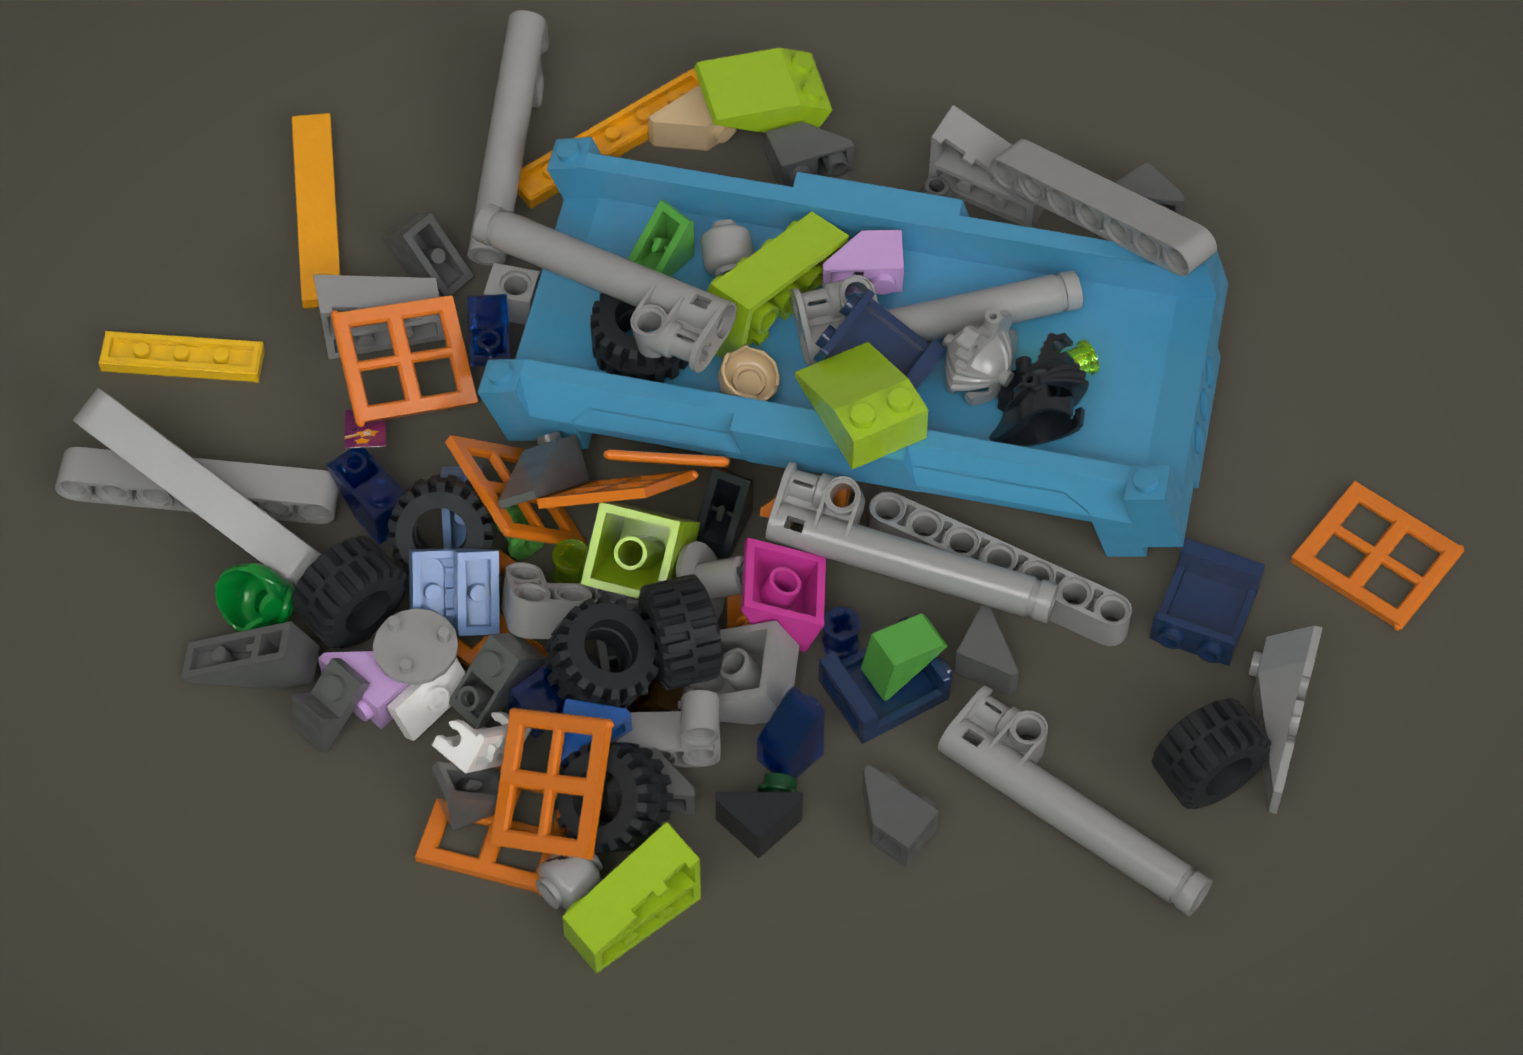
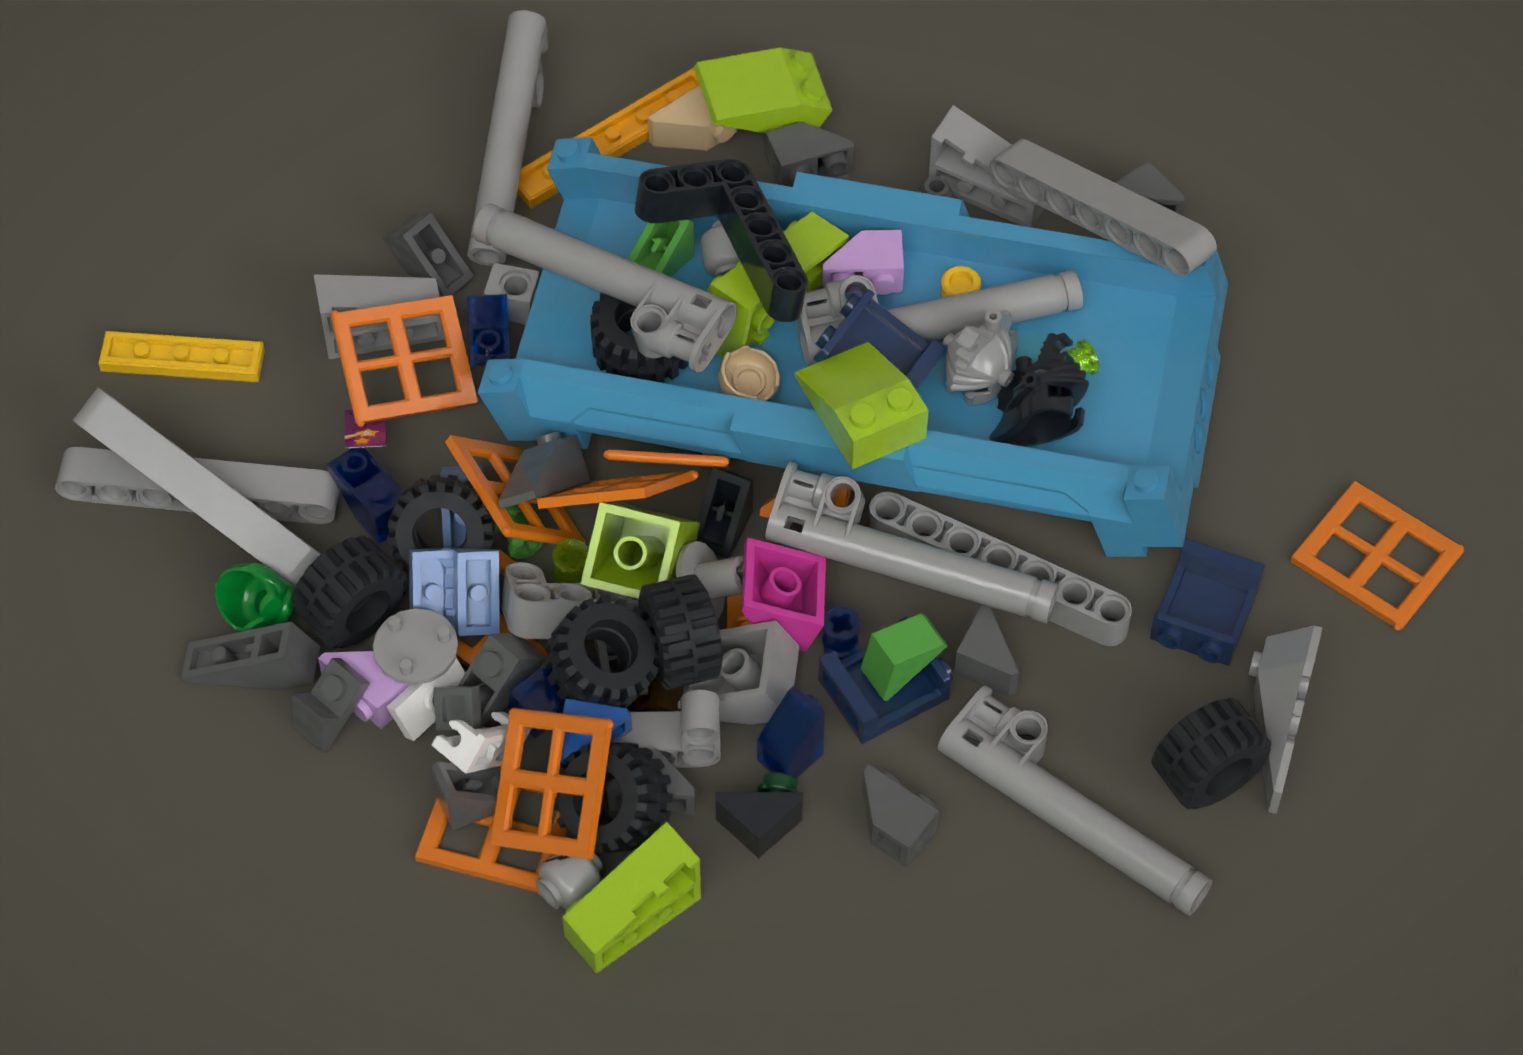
light orange tile [292,113,341,309] -> none
none -> dark grey tile [434,686,482,731]
none -> black beam [634,159,808,322]
none -> yellow tile [940,266,981,297]

